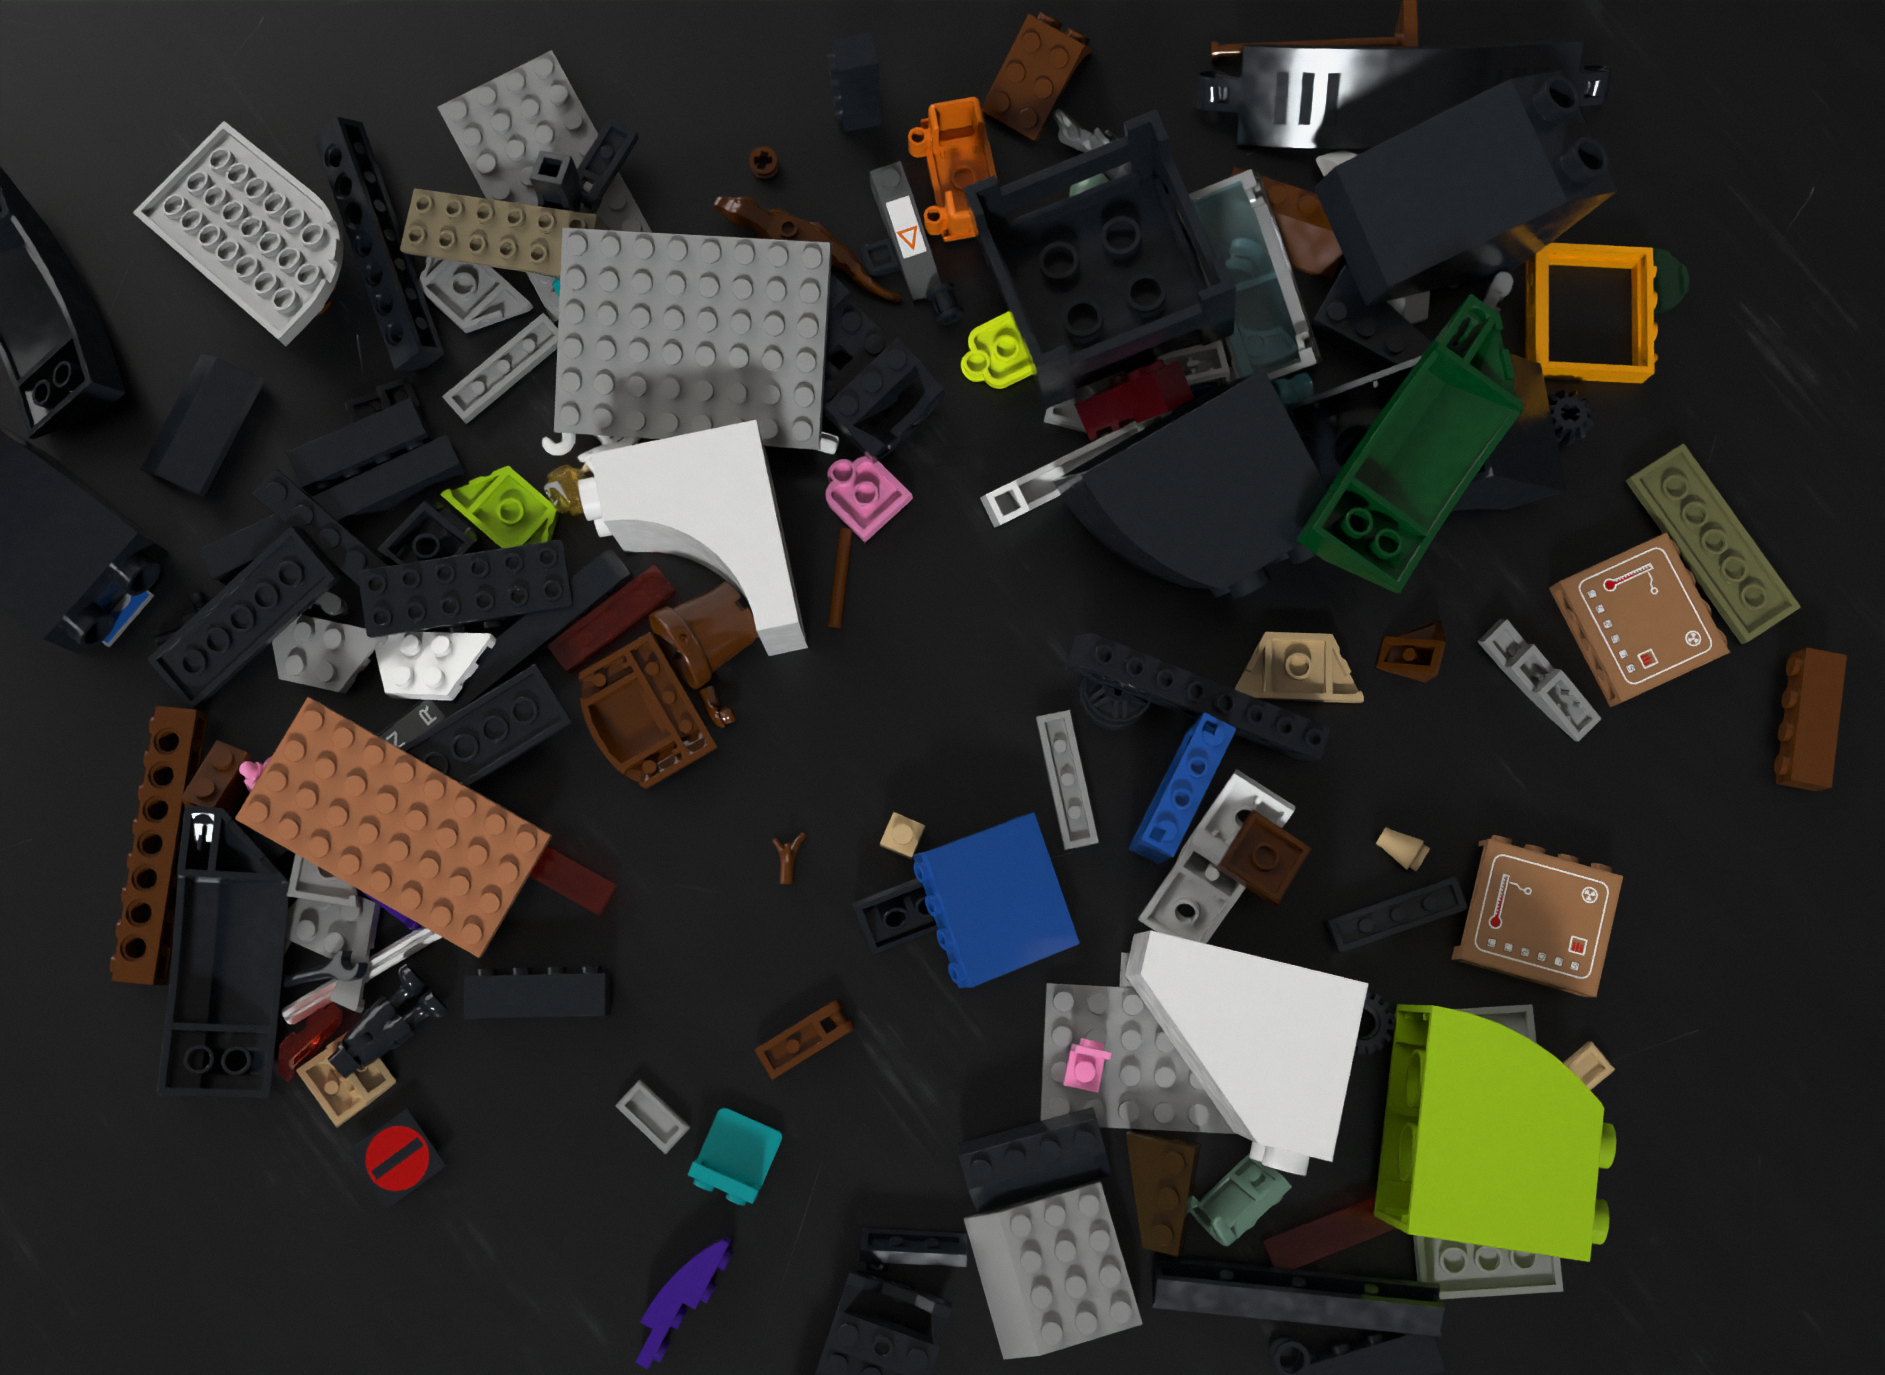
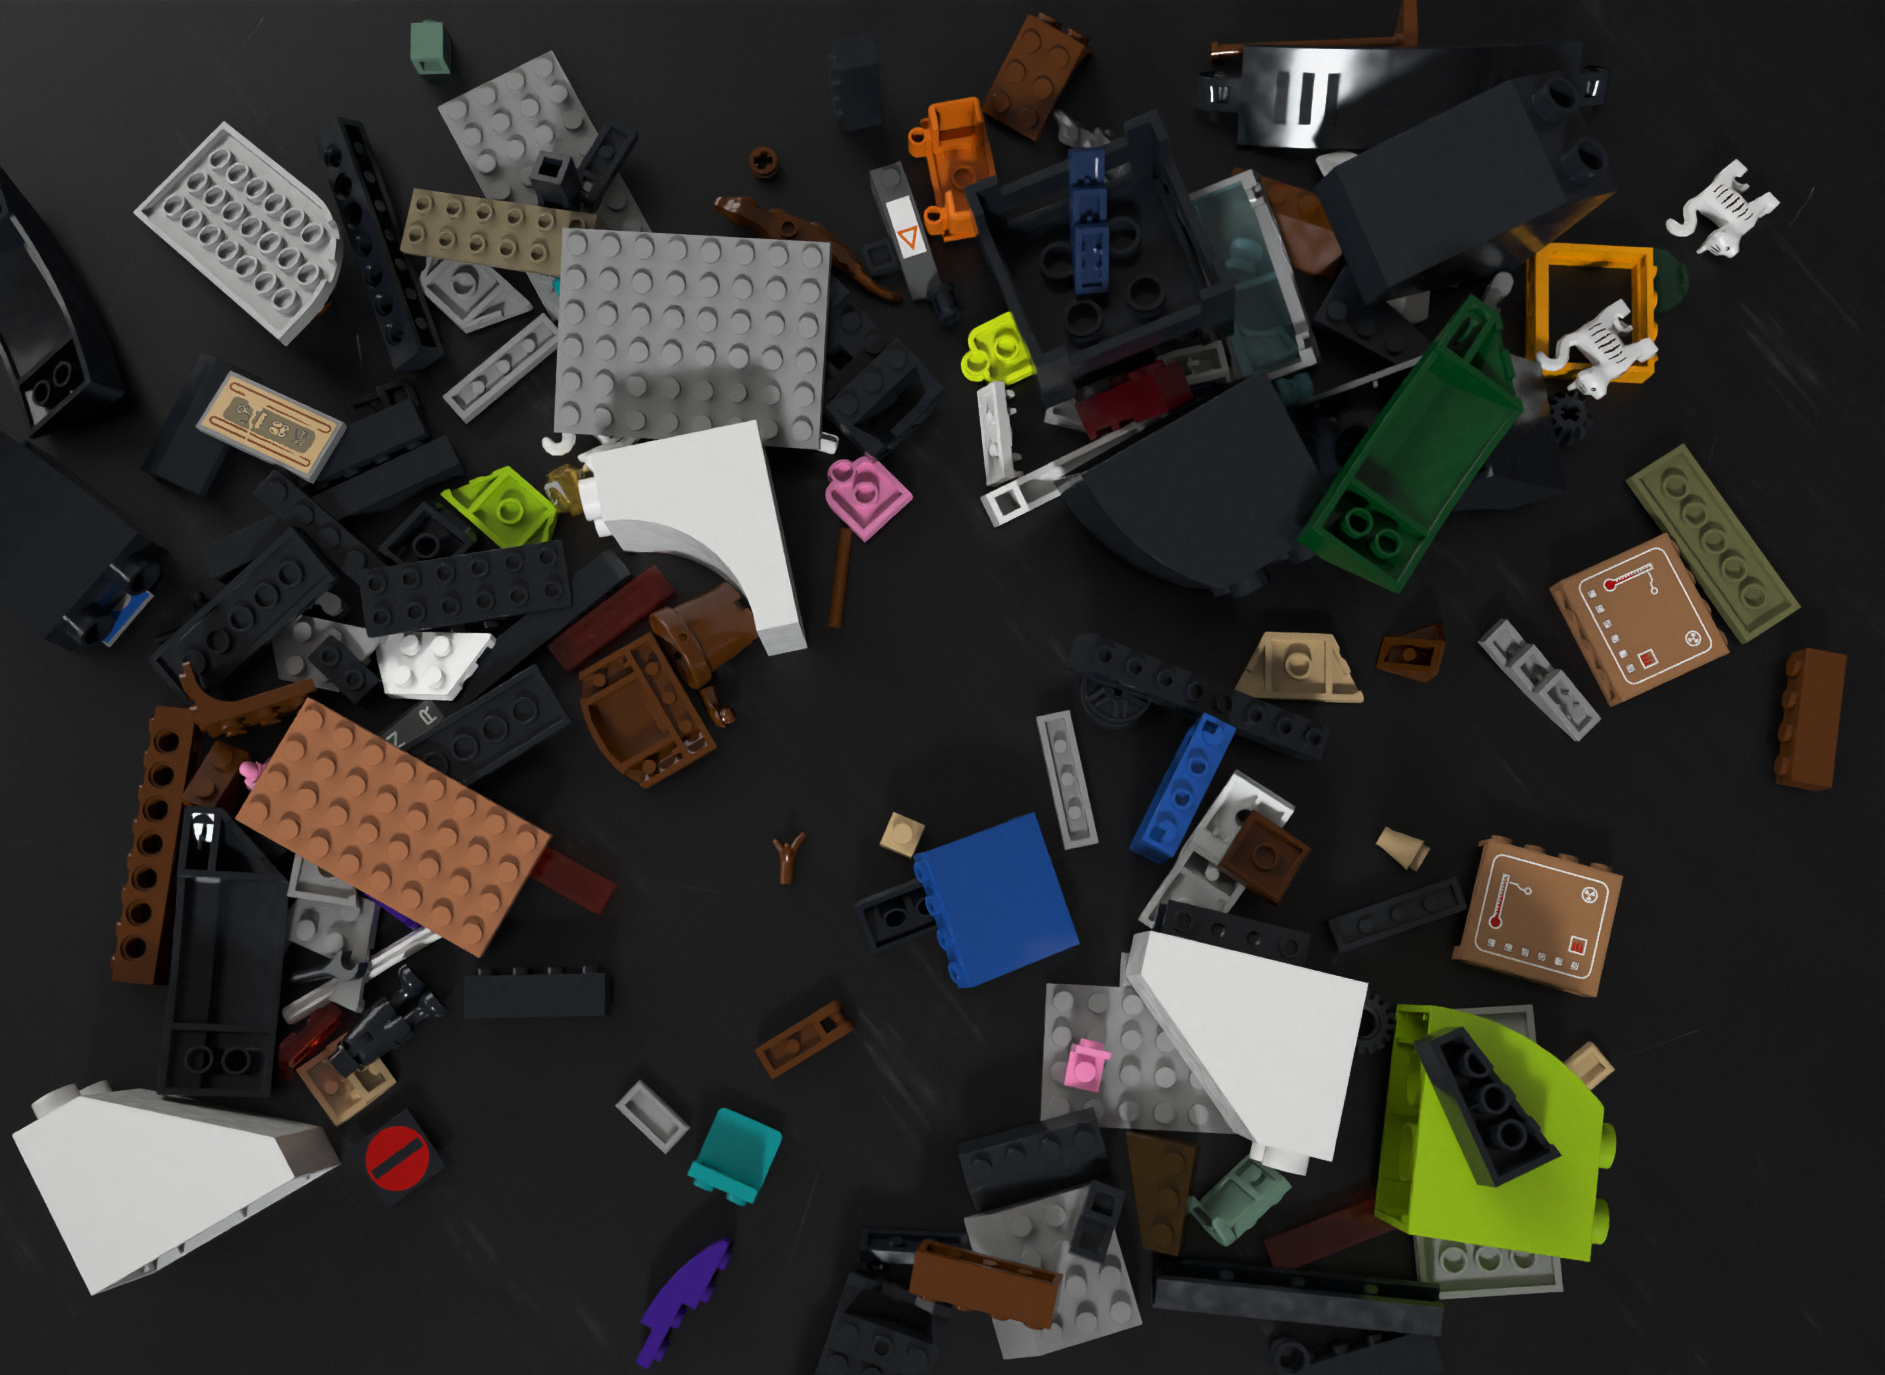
none -> white slope [12,1080,341,1296]
none -> reddish brown bracket [178,660,321,739]
none -> tile [195,371,347,484]
none -> black bracket [308,635,384,709]
none -> sand green brick [410,20,451,74]
none -> reddish brown brick [909,1239,1064,1330]
none -> white plate [977,381,1024,487]
none -> black slope [1067,1180,1127,1265]
none -> dark blue slope [1068,147,1109,295]
none -> black fence [1152,899,1311,968]
none -> black wedge [1413,1026,1562,1188]
none -> white animal [1535,299,1659,400]
none -> white animal [1666,159,1780,258]

